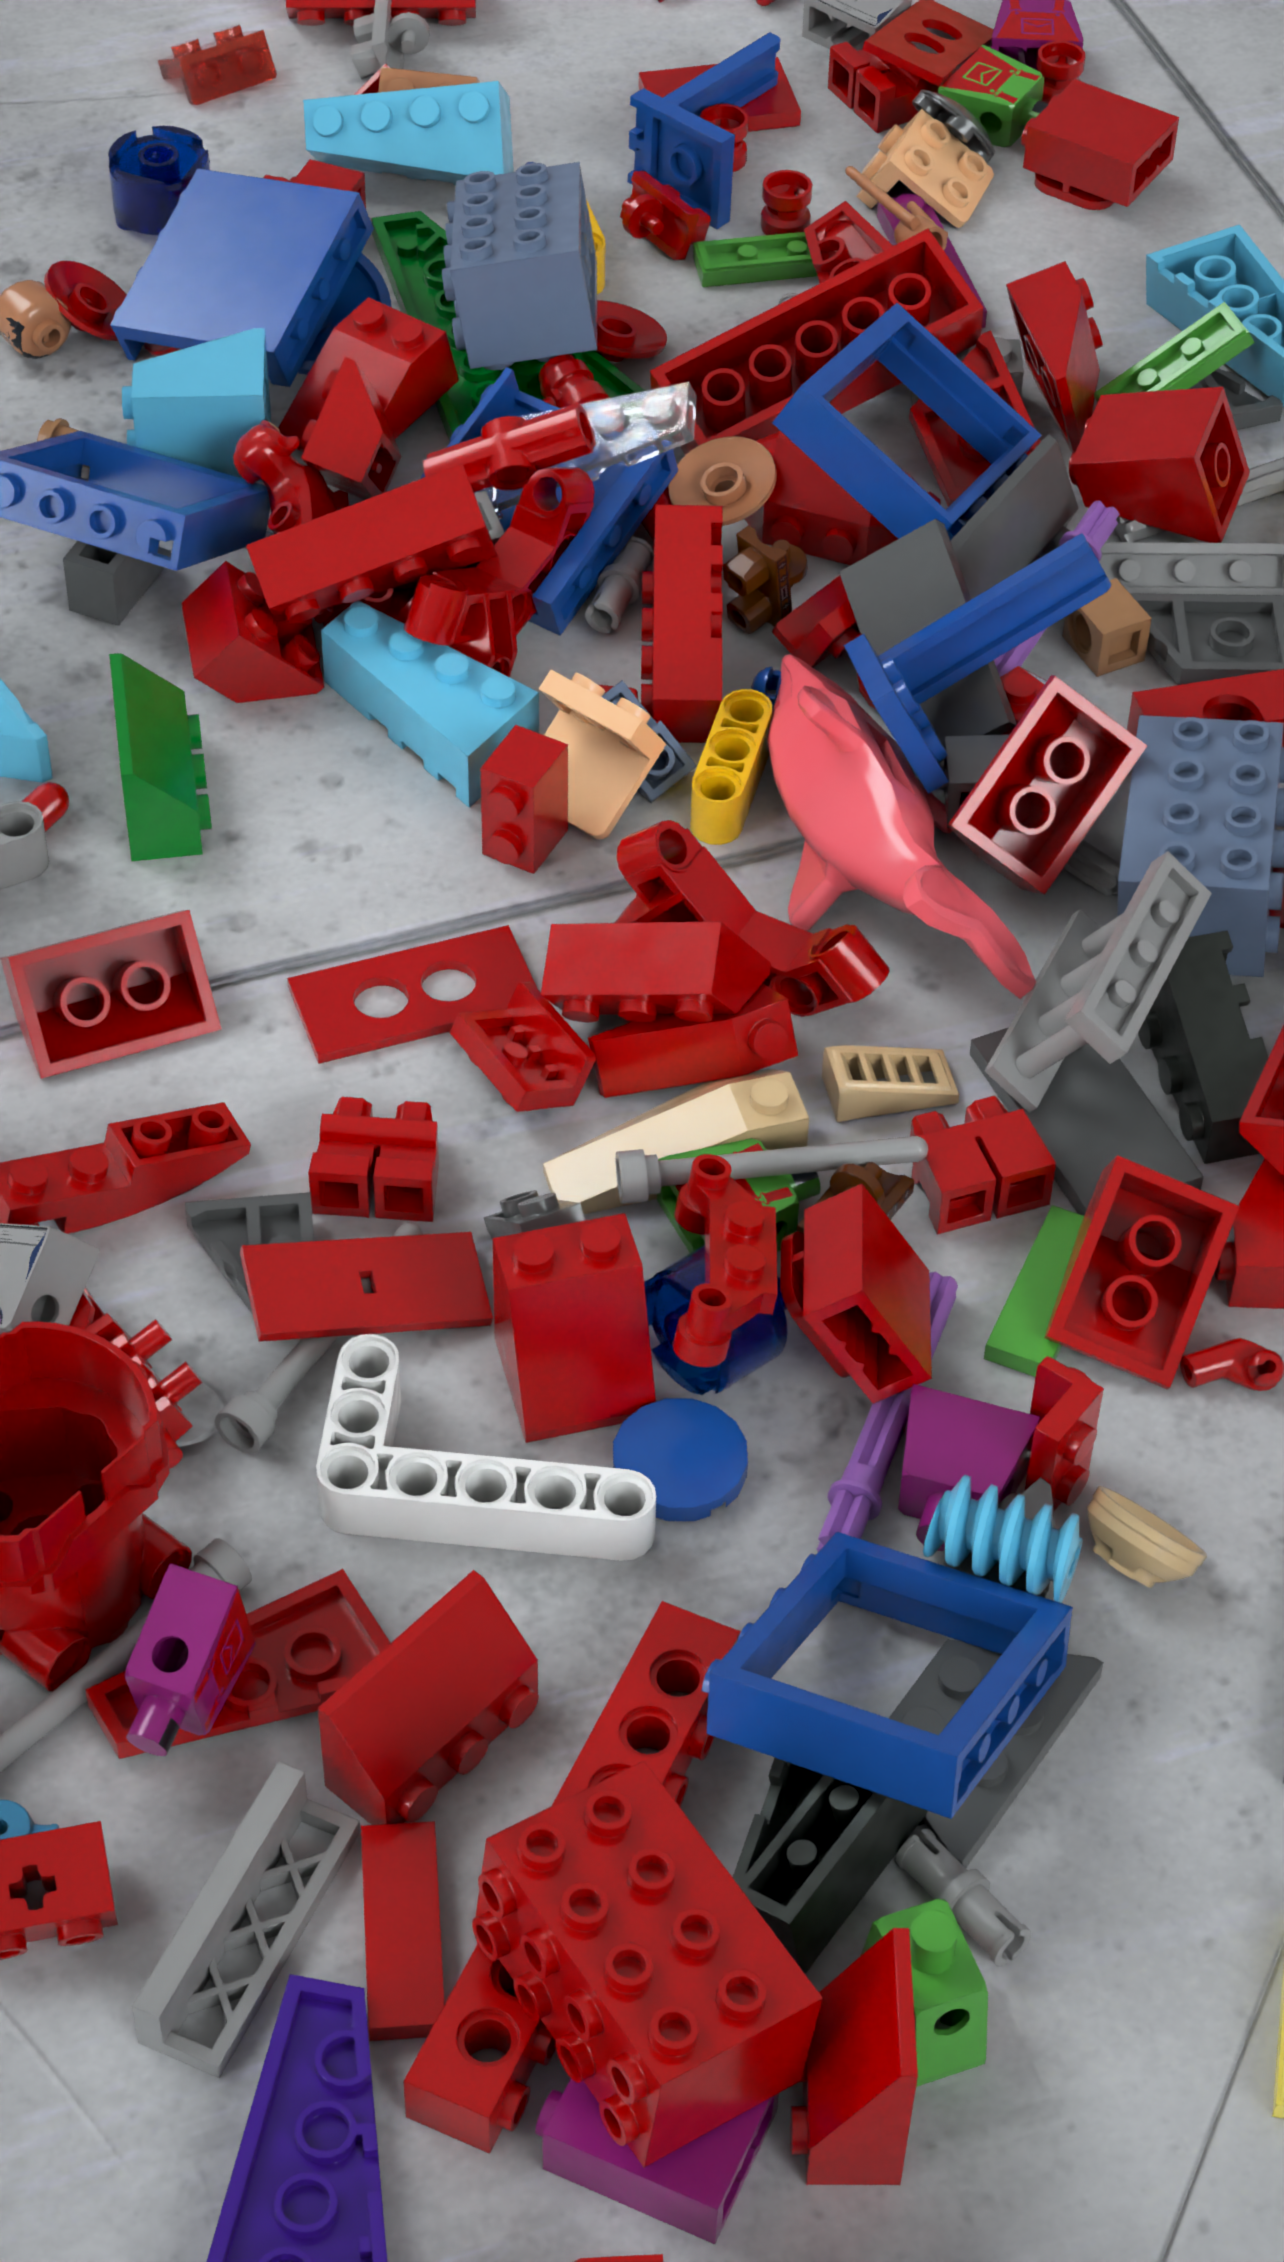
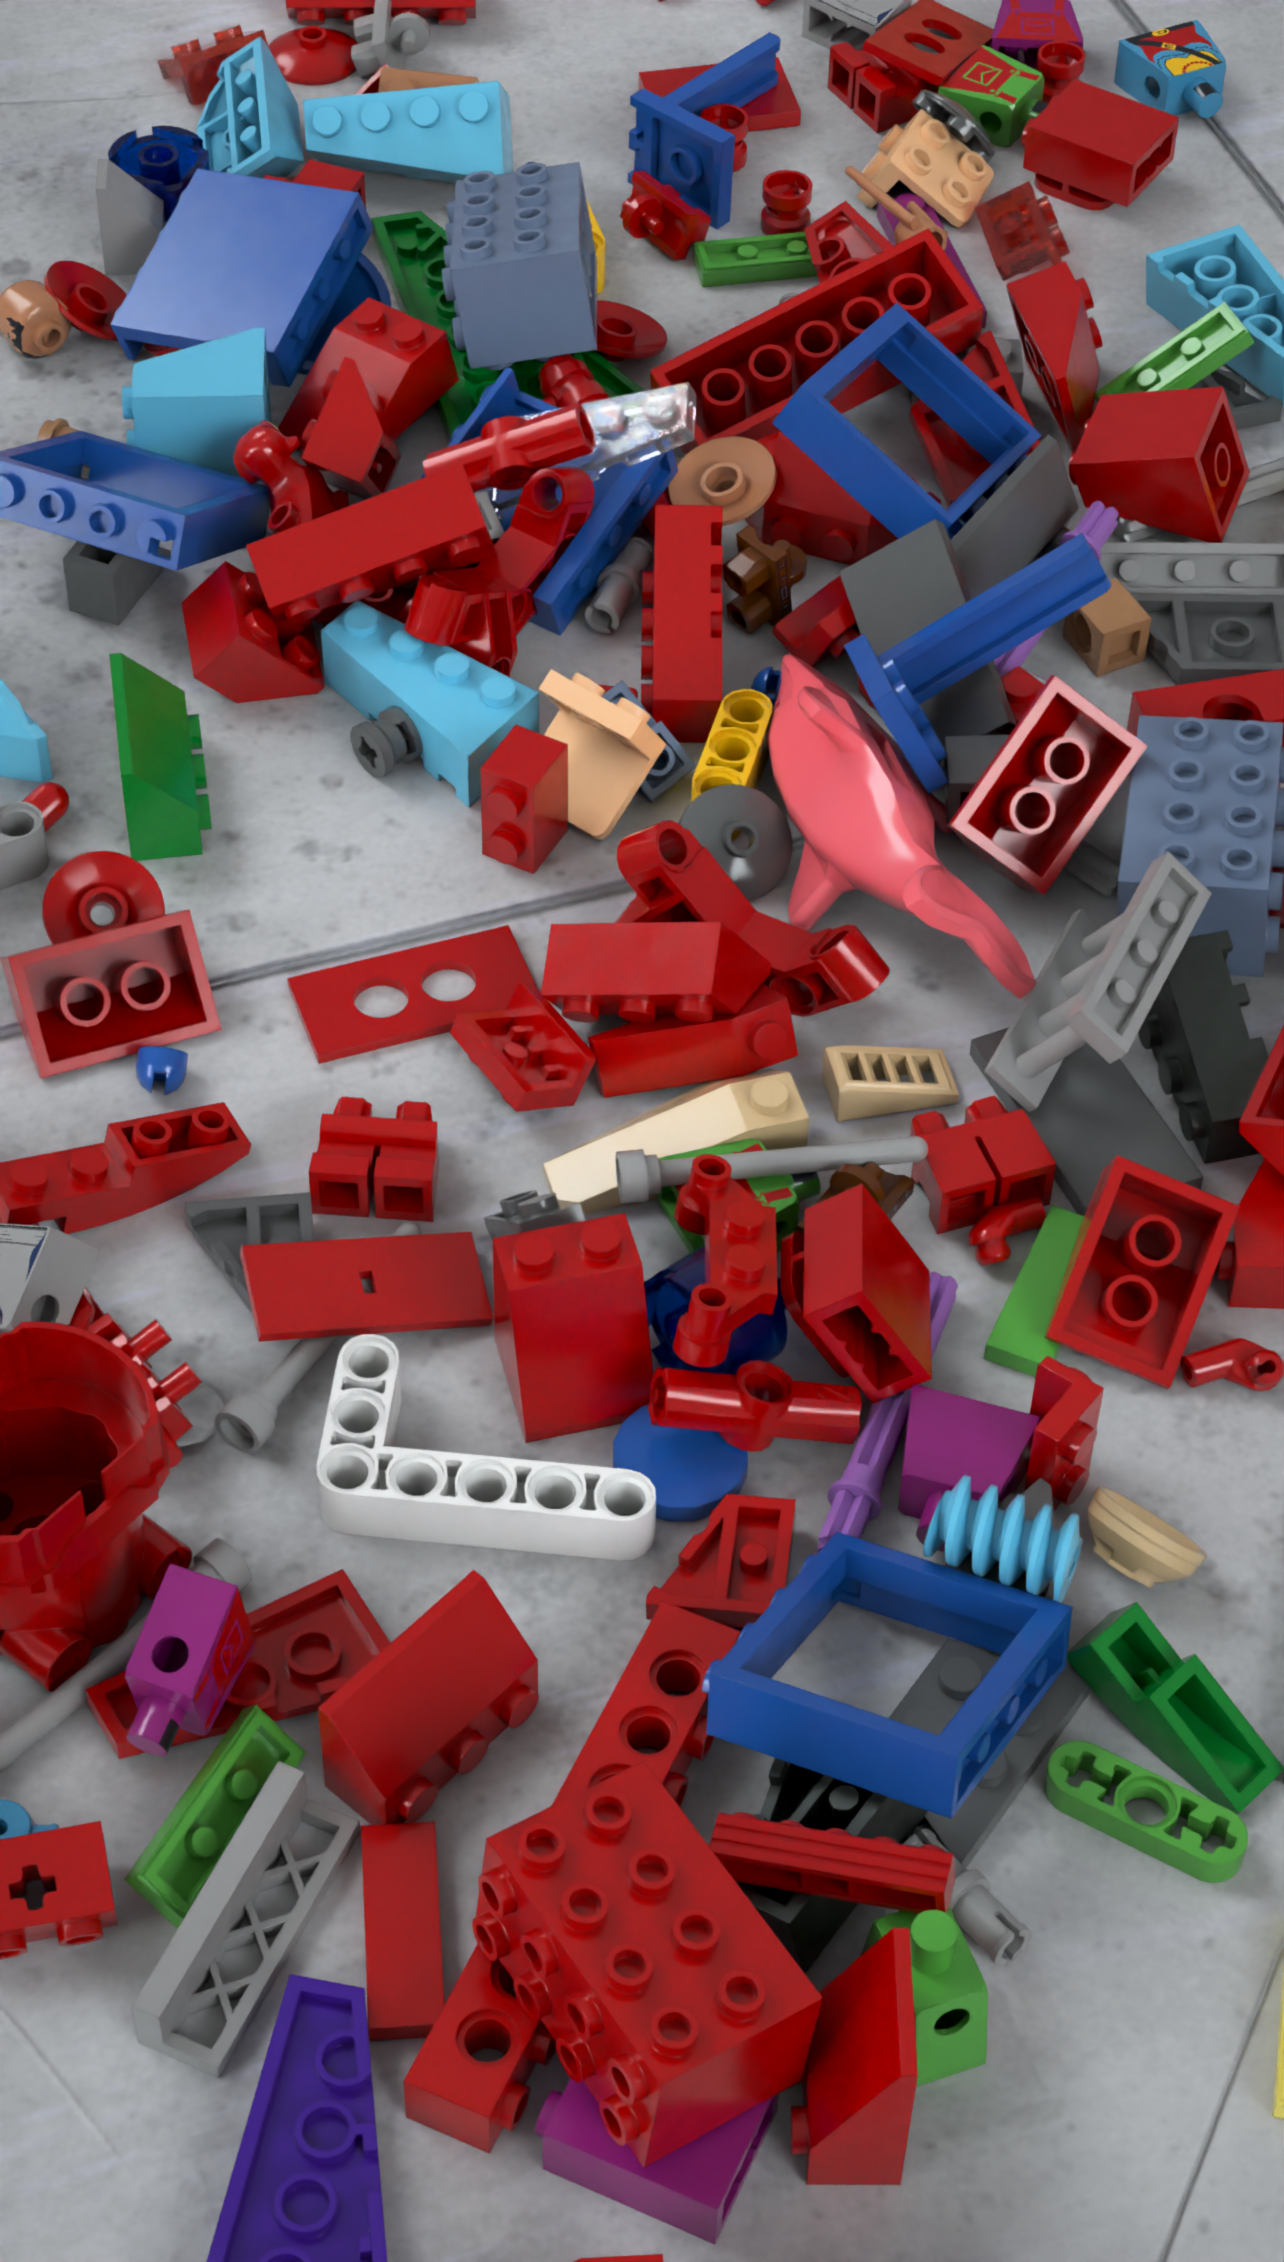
none -> red dish [42,851,165,944]
none -> light grey slope [96,159,167,275]
none -> bright green tile [124,1705,306,1928]
none -> blue hinge [136,1046,188,1095]
none -> medium azure wedge [197,37,304,178]
none -> red dish [268,26,358,86]
none -> dark grey wheel [350,706,422,779]
none -> red wing [646,1494,796,1628]
none -> red piece [648,1360,862,1452]
none -> dark grey dish [679,784,793,901]
none -> red piece [709,1812,956,1914]
none -> red arm [968,1196,1046,1266]
none -> clear red bracket [975,181,1070,281]
none -> bright green beam [1044,1741,1248,1883]
none -> green slope [1067,1602,1284,1814]
none -> dark azure torso [1114,20,1226,118]

